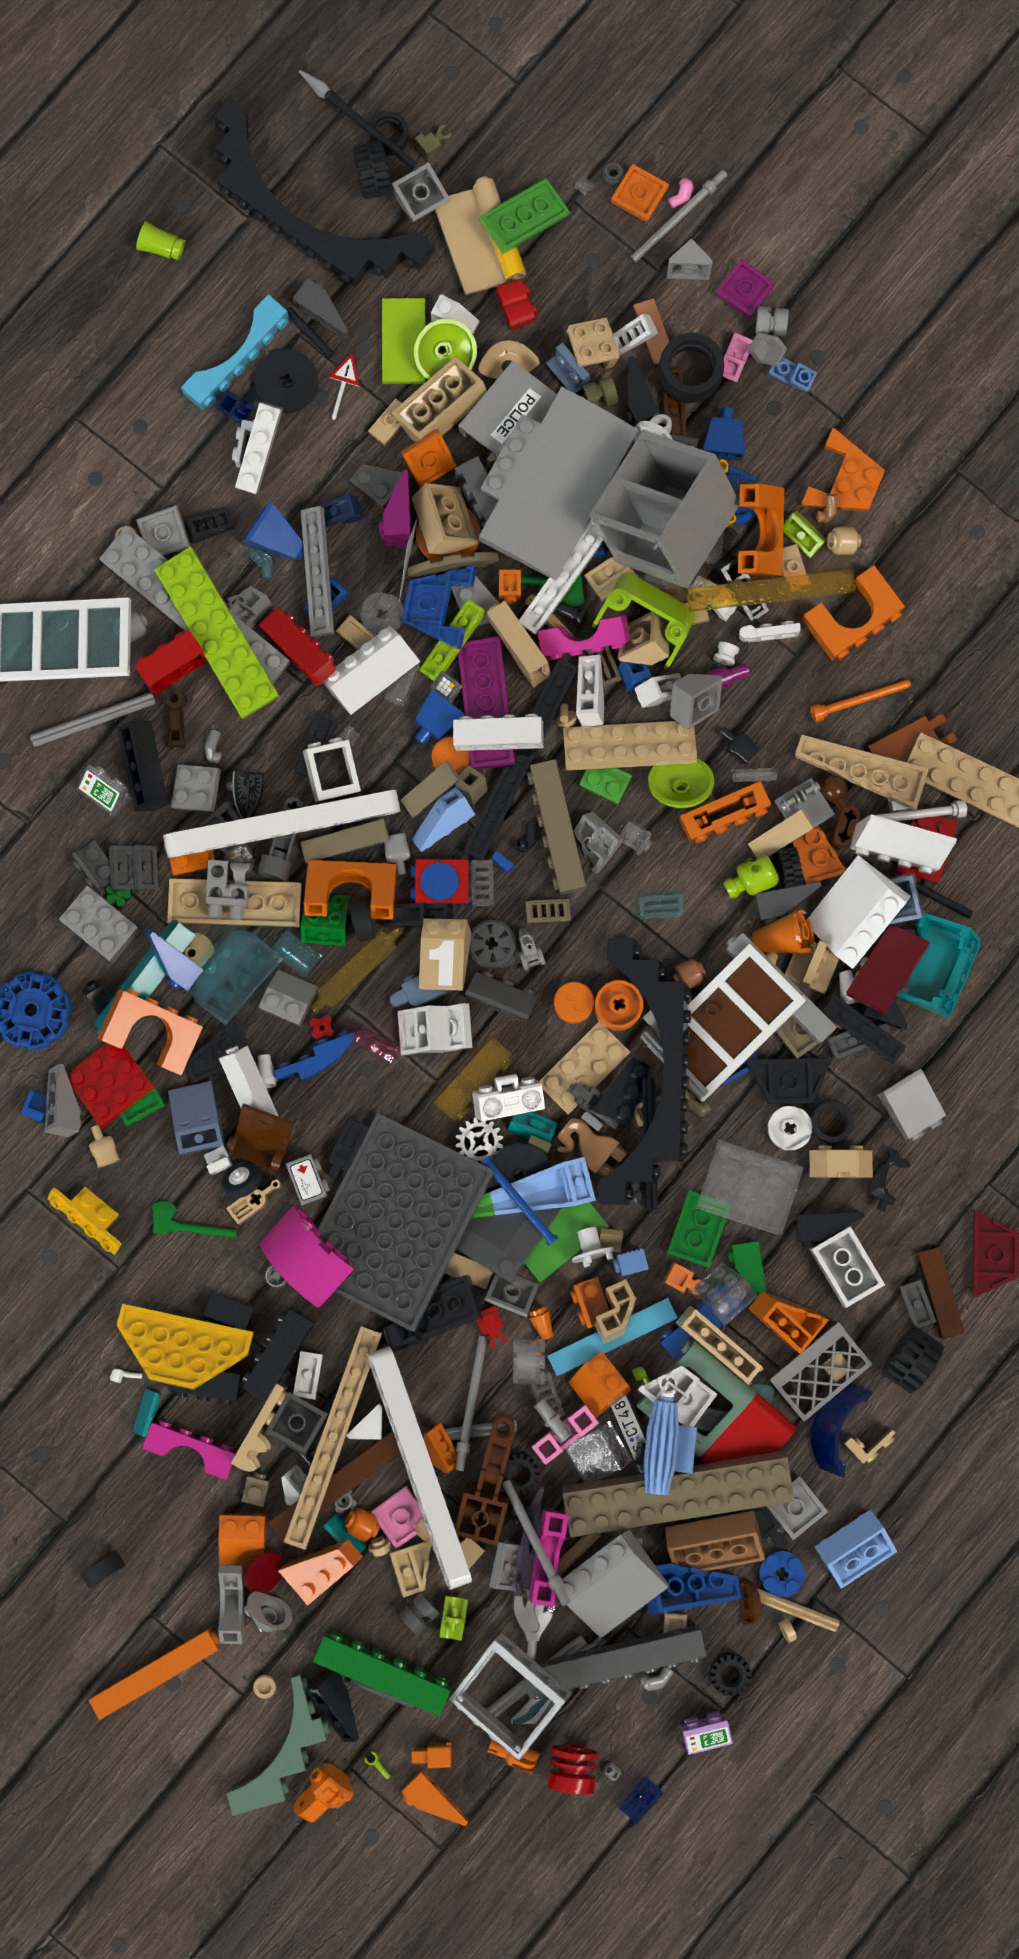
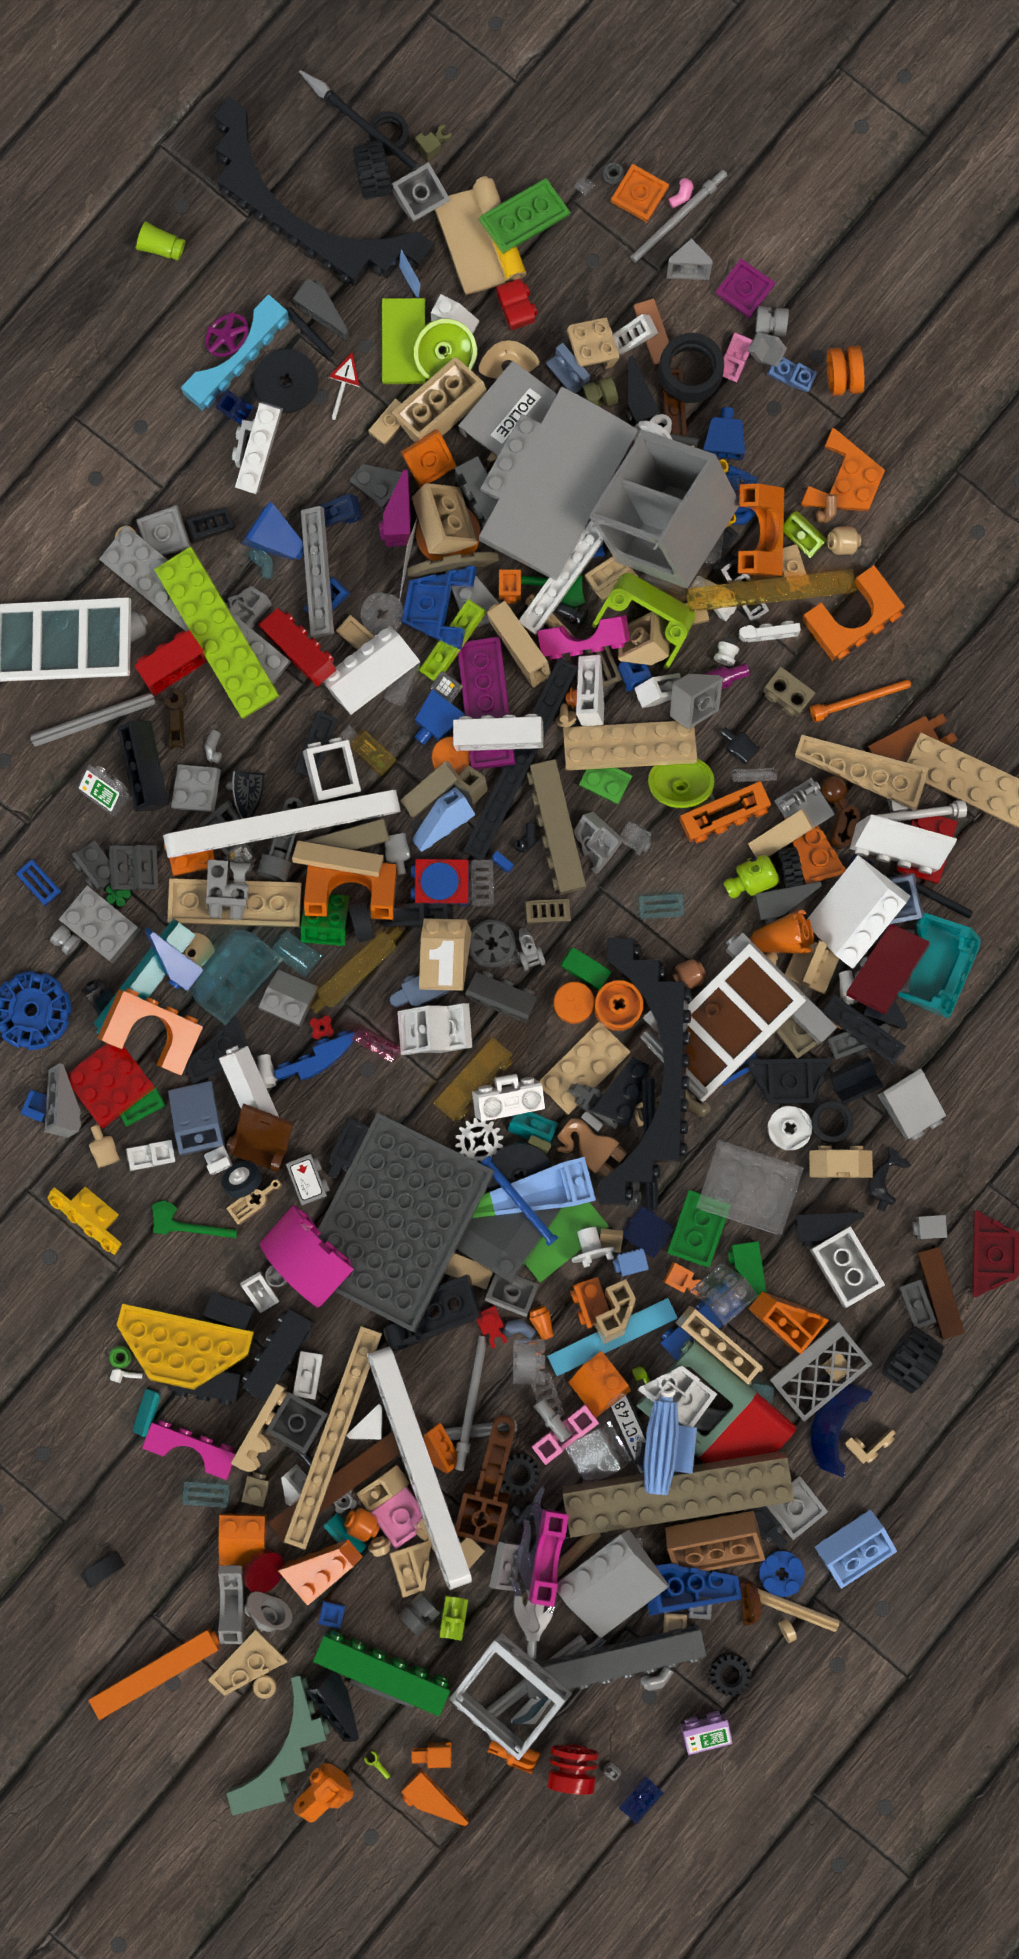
light grey bar [502,1480,570,1606] -> none
none -> blue tile [16,859,62,906]
none -> light grey wheel [50,925,81,956]
none -> bright green plate [109,1346,132,1368]
none -> white slope [126,1140,175,1171]
none -> clear light blue tile [182,1481,230,1508]
none -> magenta wheel [205,312,248,357]
none -> tan wing [208,1629,289,1696]
none -> white slope [240,1272,279,1313]
none -> tan tile [292,841,384,877]
none -> blue tile [318,1601,346,1629]
none -> clear yellow tile [350,731,397,776]
none -> tan slope [356,1465,410,1512]
none -> light blue sticker [399,249,421,298]
none -> sand blue arm [502,1319,536,1339]
none -> green slope [560,947,611,990]
none -> orange plate [566,688,577,709]
none -> clear blue piece [623,1206,675,1259]
none -> light grey tile [688,1596,712,1620]
none -> dark tan brick [763,667,815,718]
none -> orange wheel [827,345,864,396]
none -> black panel [829,1056,883,1105]
none -> light grey brick [913,1215,947,1240]

